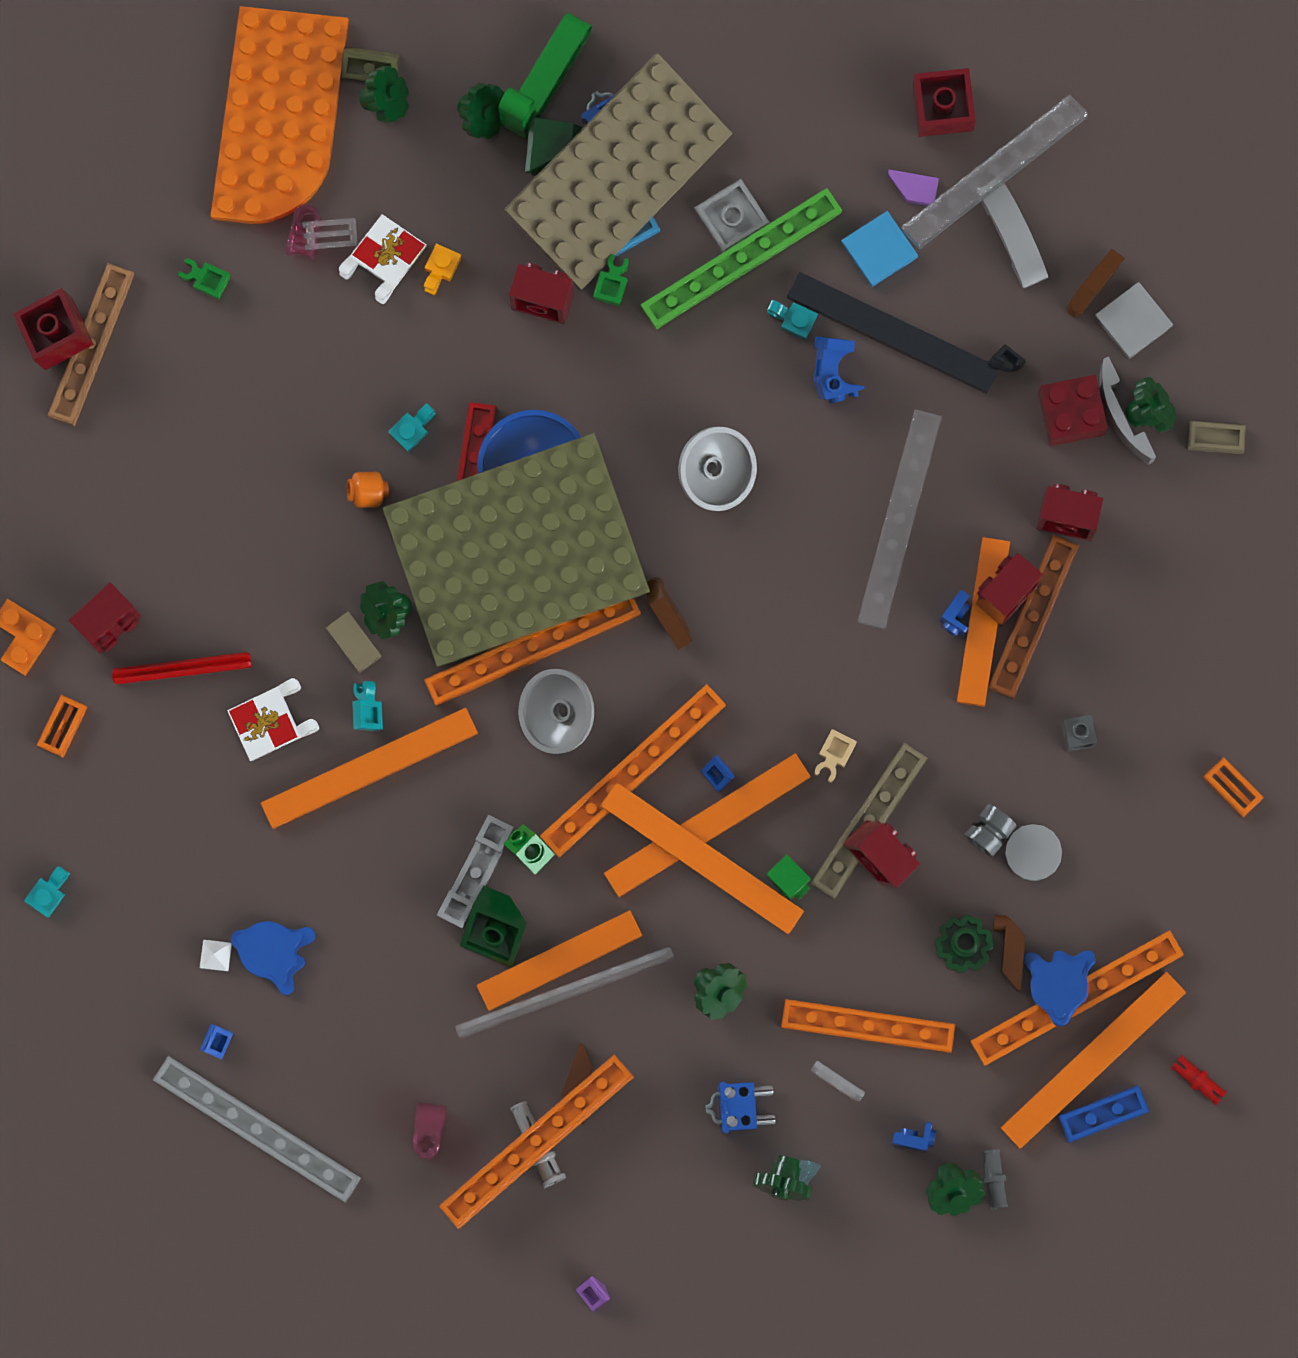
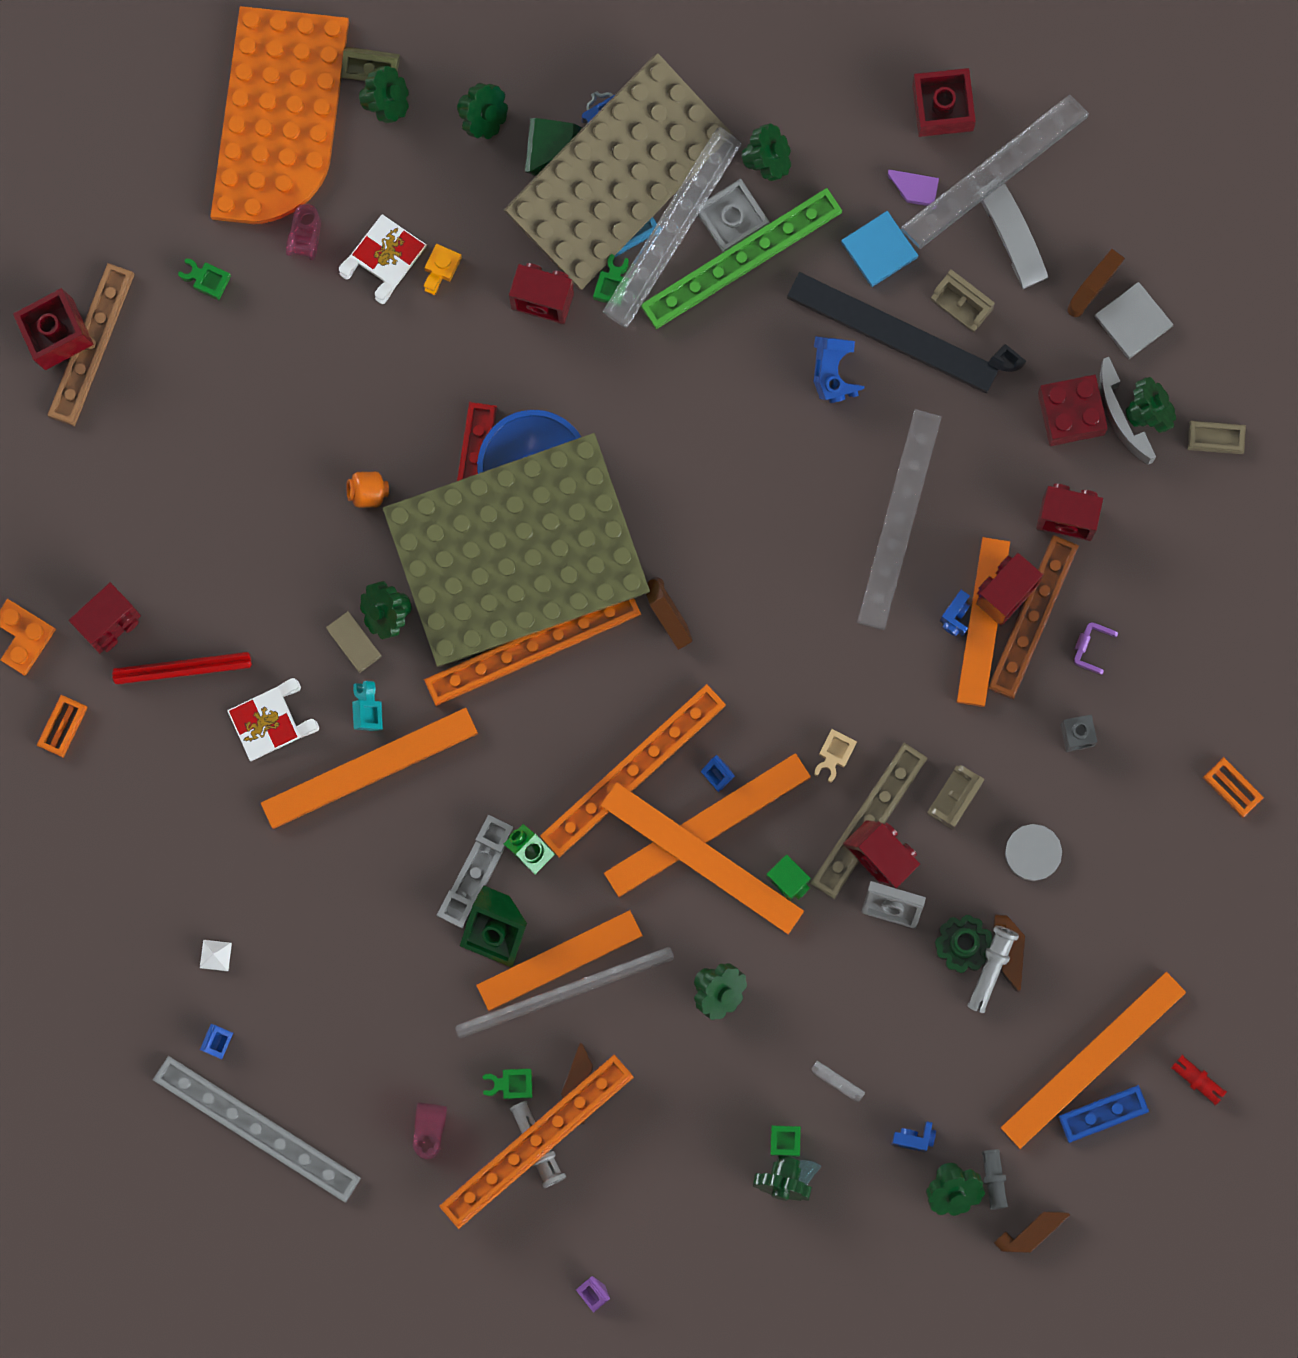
teal plate [24,866,70,918] -> none
blue tile [231,921,315,995] -> none
clear tile [302,218,358,250] -> none
teal plate [388,403,436,453] -> none
green beam [498,12,592,139] -> none
light grey dish [518,669,594,754] -> none
light grey dish [678,427,757,511] -> none
blue piece [705,1081,776,1134] -> none
teal plate [767,300,818,341] -> none
orange tile [781,999,955,1053] -> none
dark grey wheel [964,804,1017,858] -> none
orange plate [970,930,1184,1066] -> none
blue tile [1023,950,1096,1026] -> none
none -> green plate [483,1069,533,1099]
none -> clear tile [603,127,742,328]
none -> dark green plant [742,123,791,181]
none -> green brick [770,1126,801,1157]
none -> light grey tile [861,881,926,929]
none -> dark tan hinge [926,765,985,830]
none -> dark tan hinge [930,269,995,333]
none -> light grey pin [967,926,1019,1013]
none -> reddish brown piece [994,1212,1070,1253]
none -> medium lavender piece [1074,622,1118,675]

